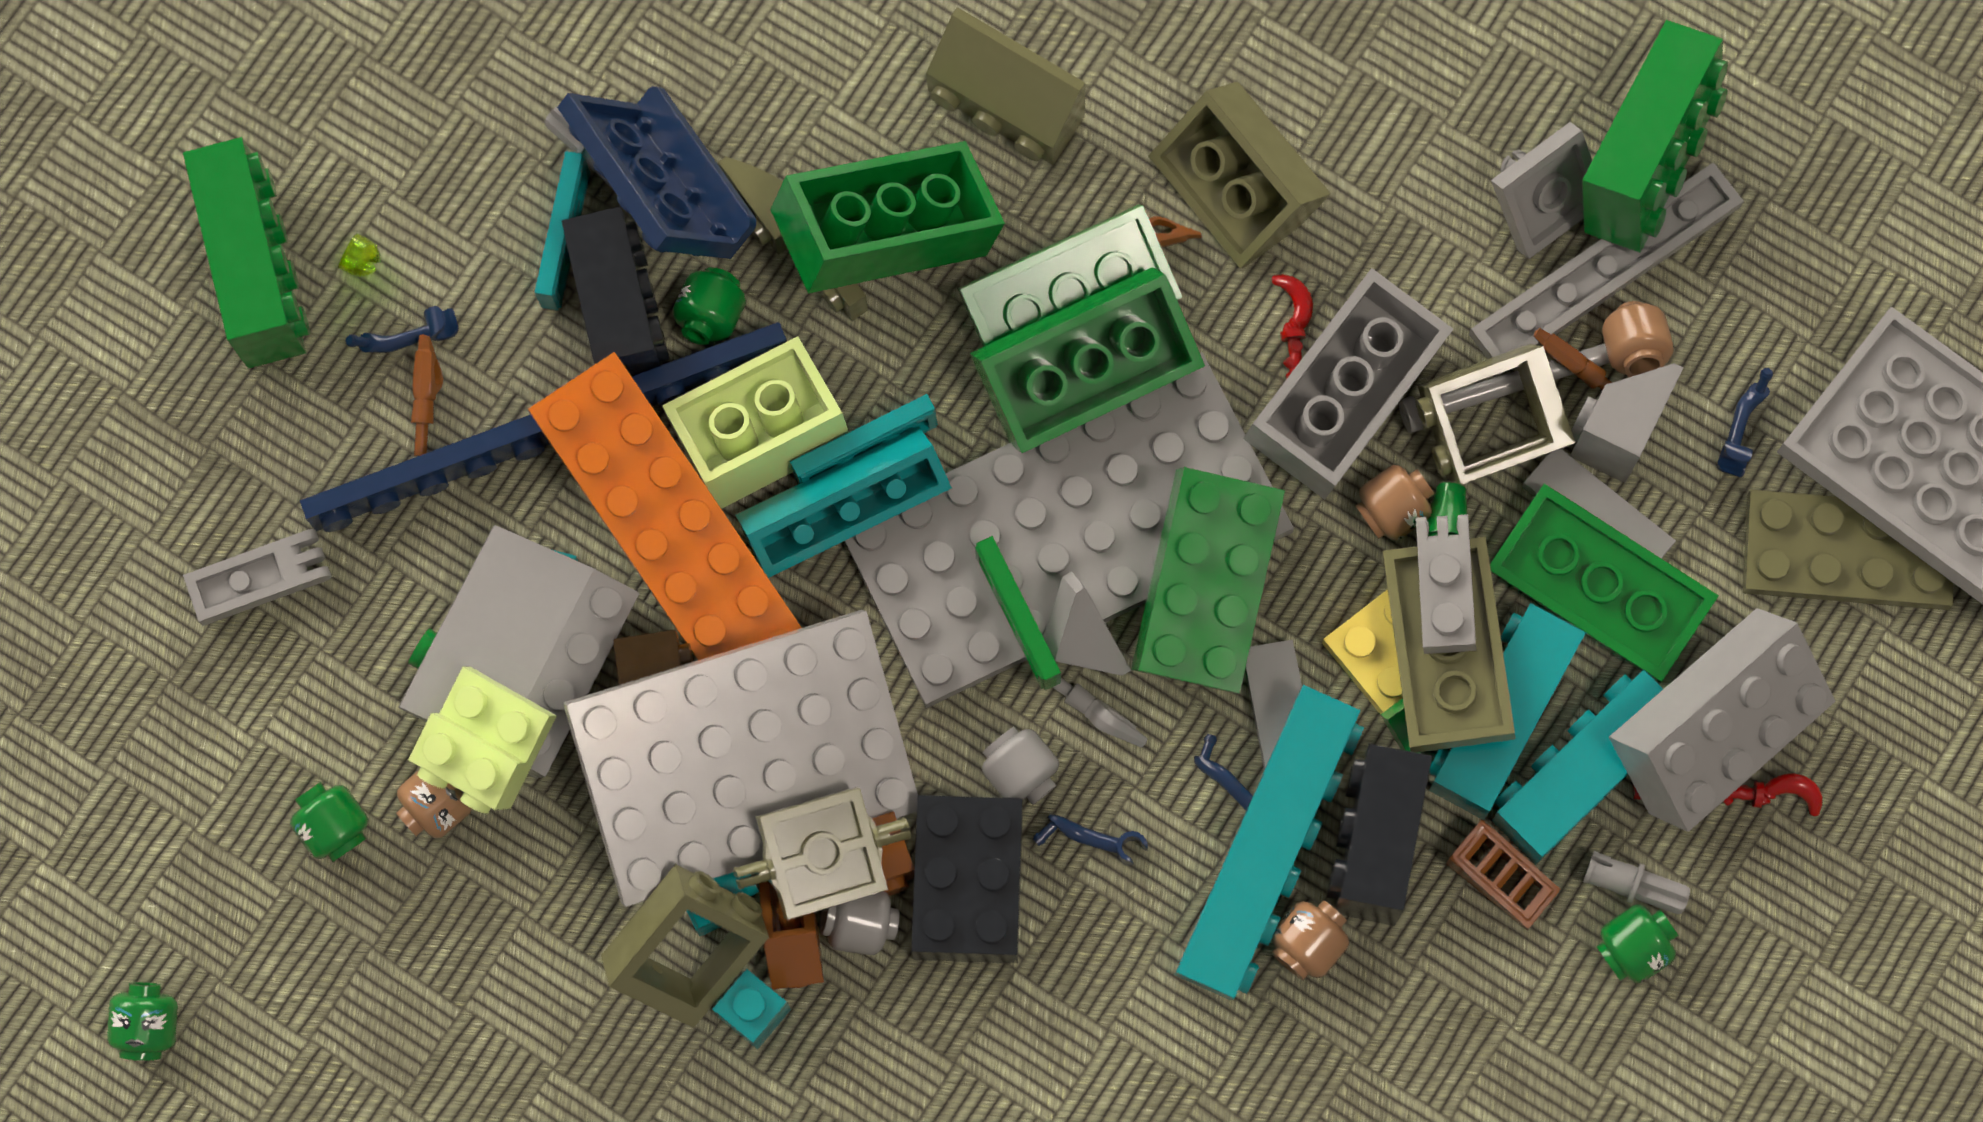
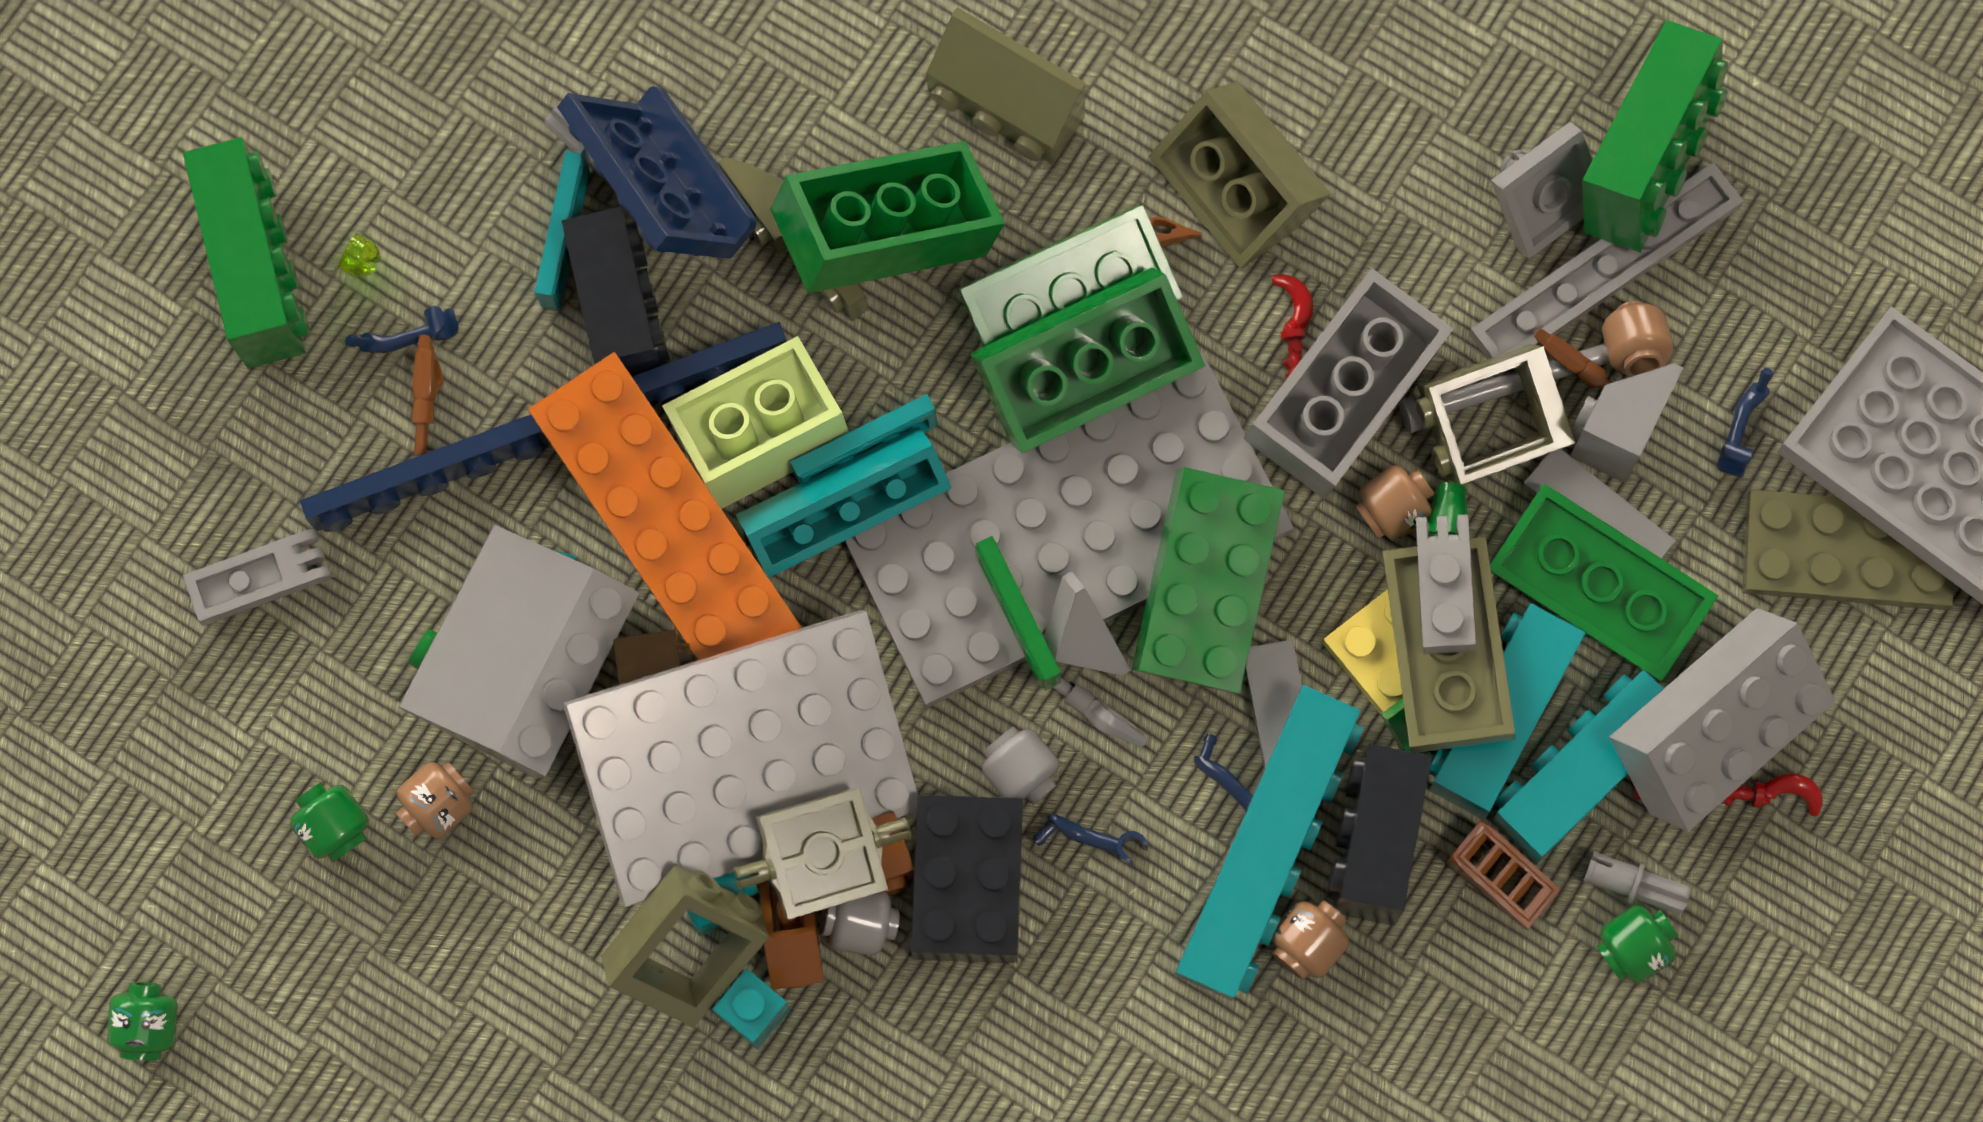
yellowish green plate [408,667,557,814] -> none
green head [672,267,746,345] -> none

